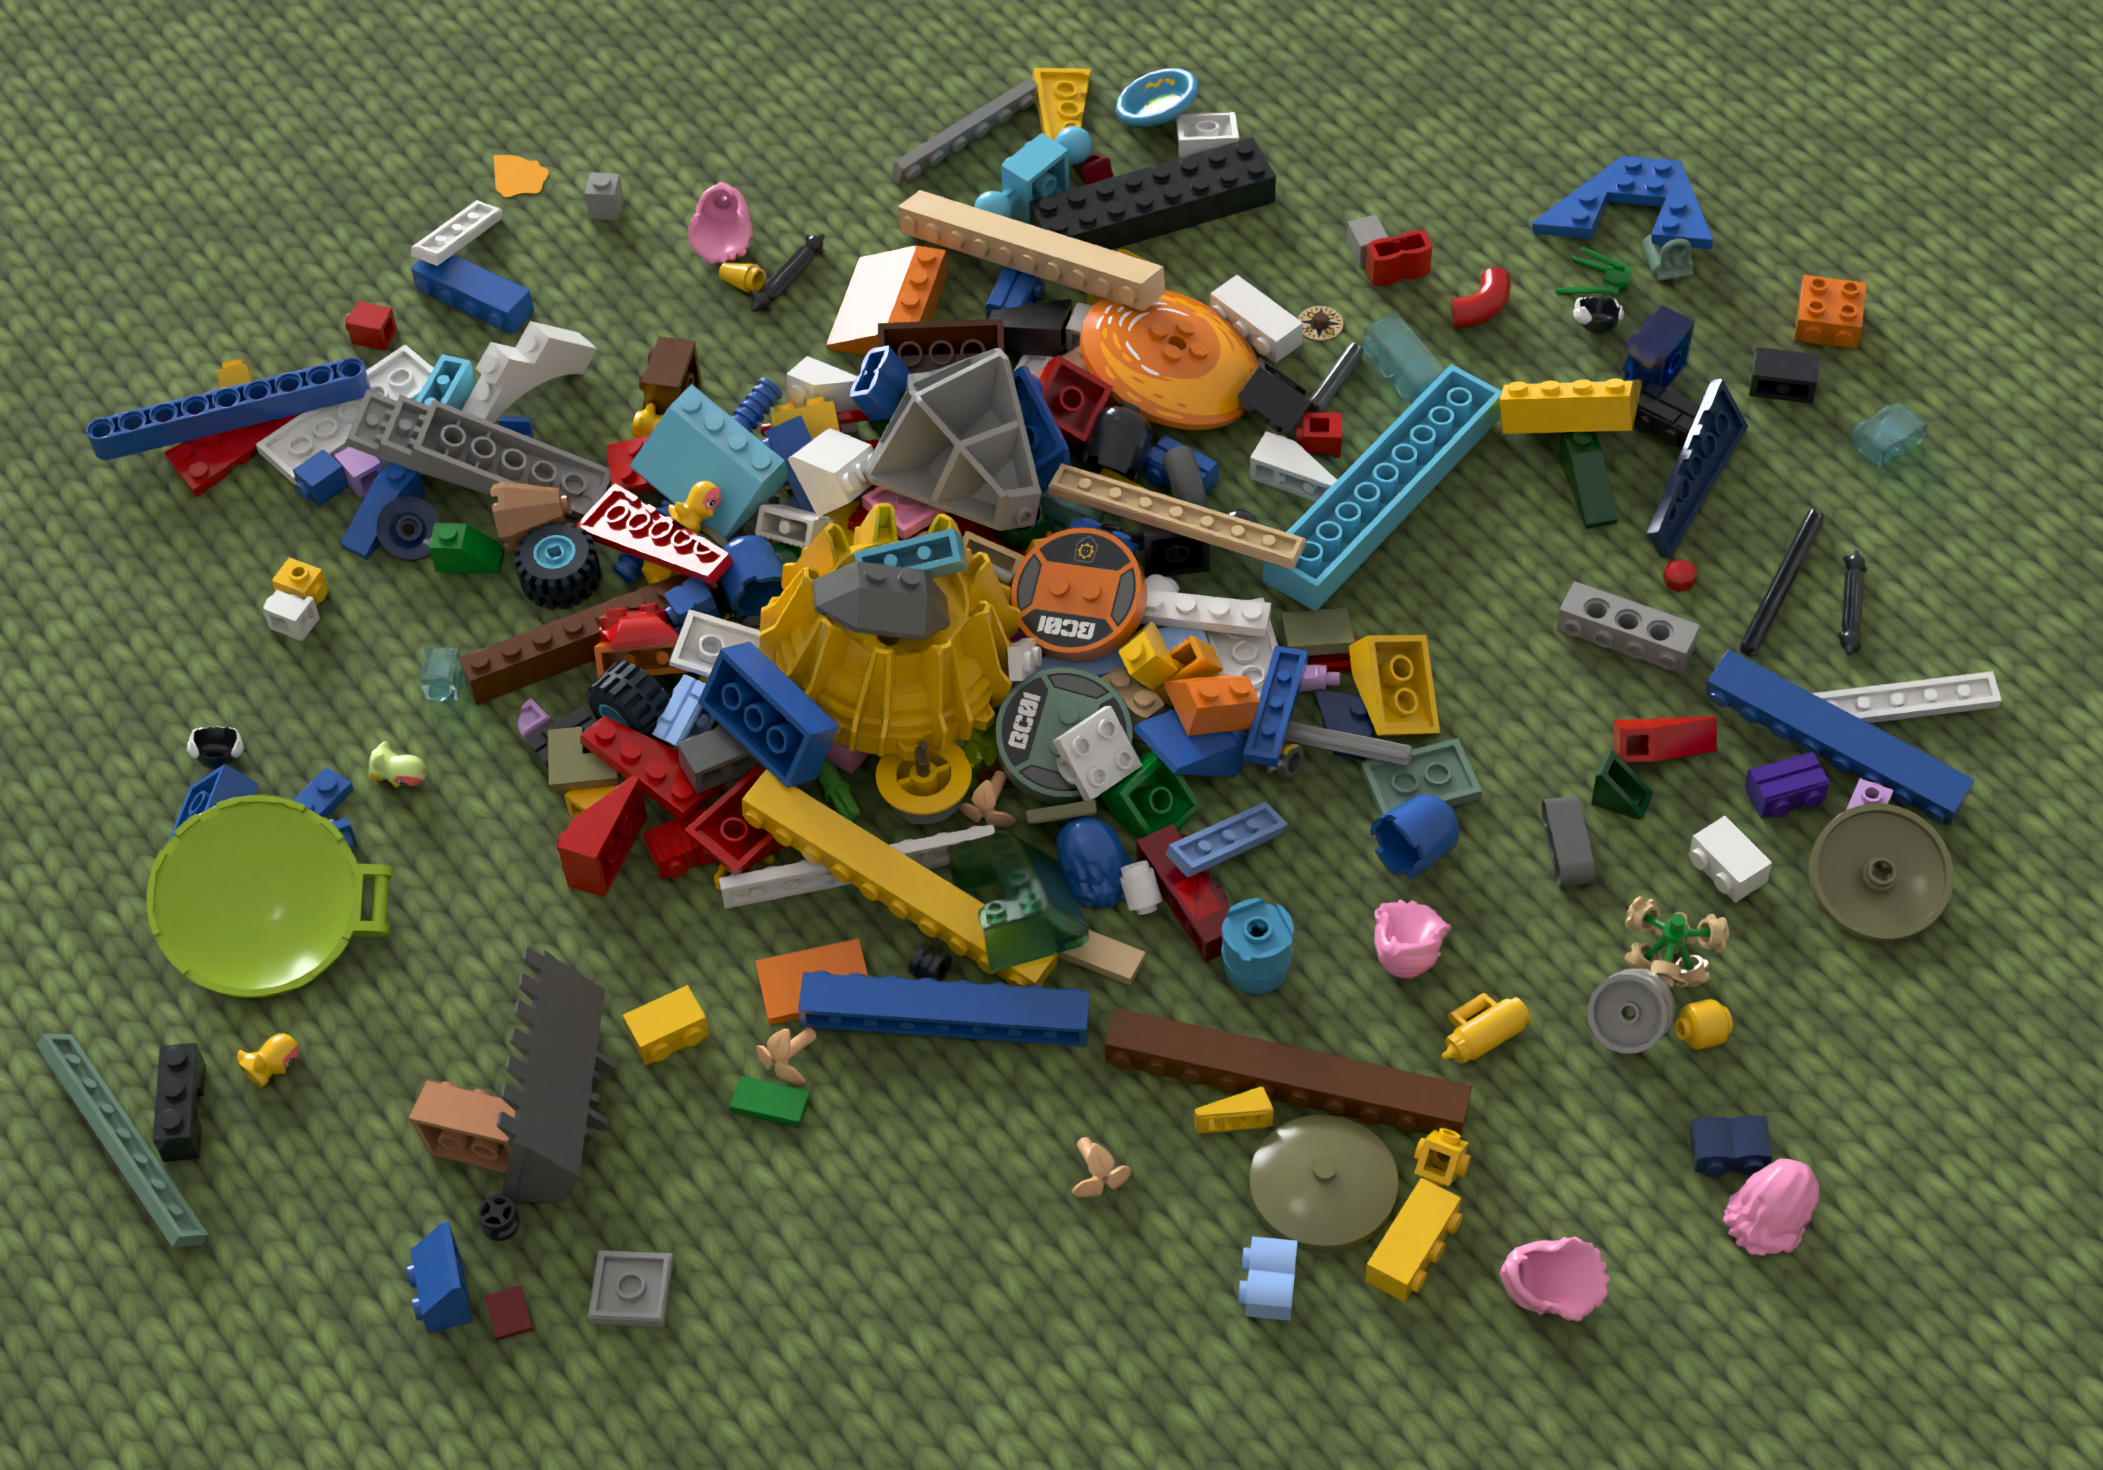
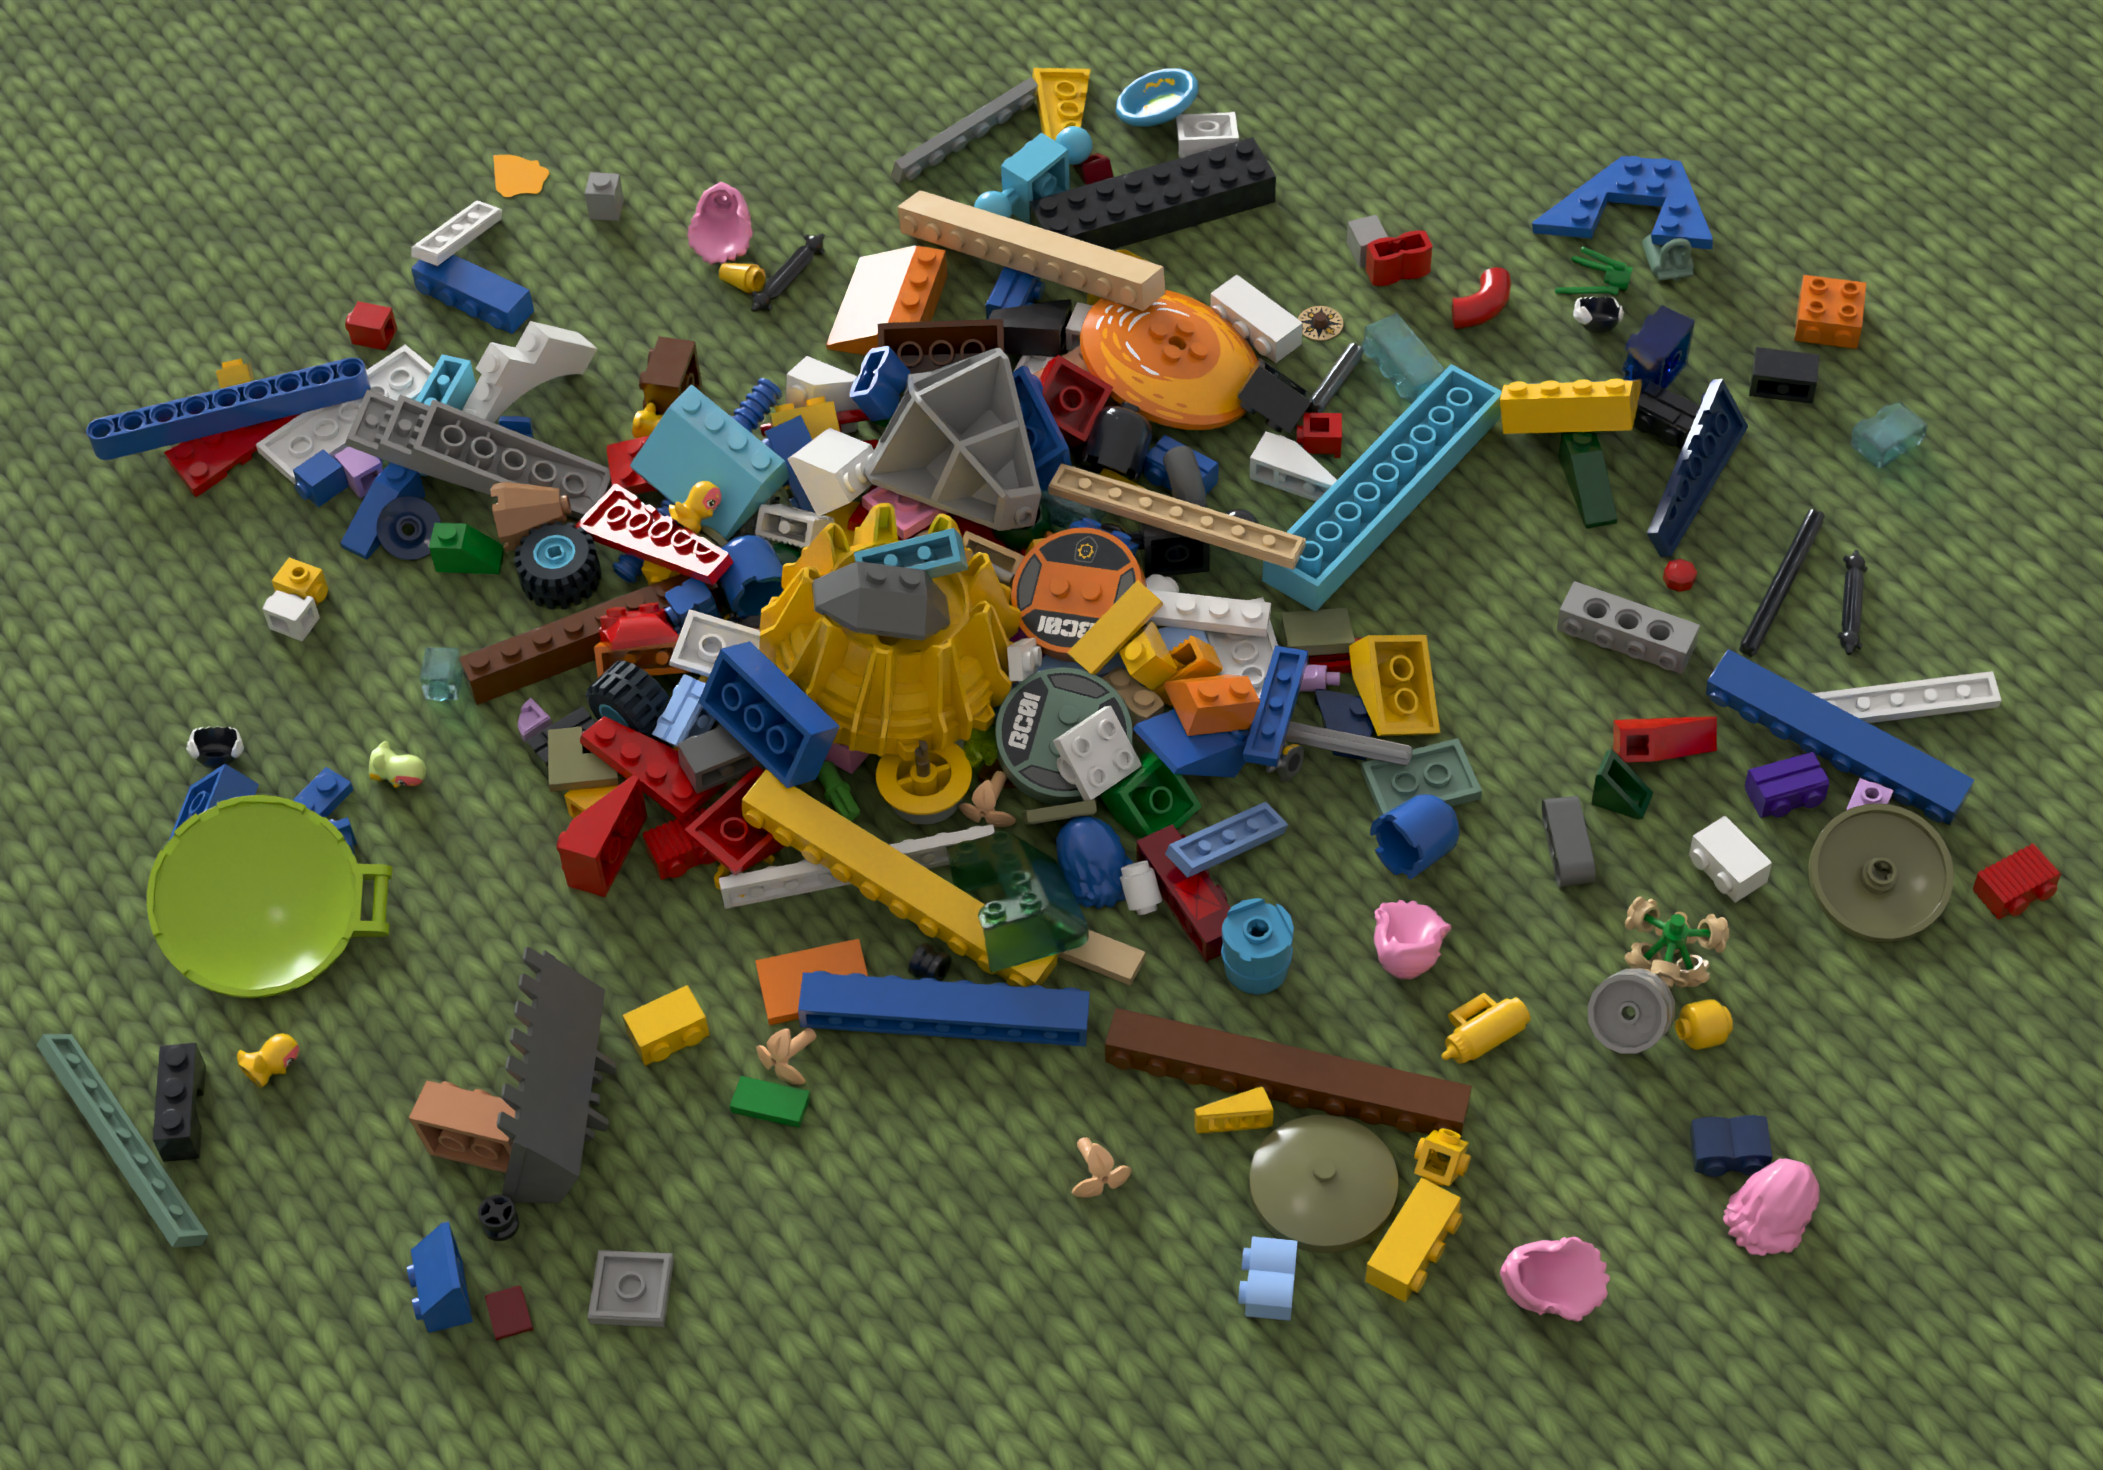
none -> yellow tile [1067,580,1164,675]
none -> red brick [1973,843,2061,919]

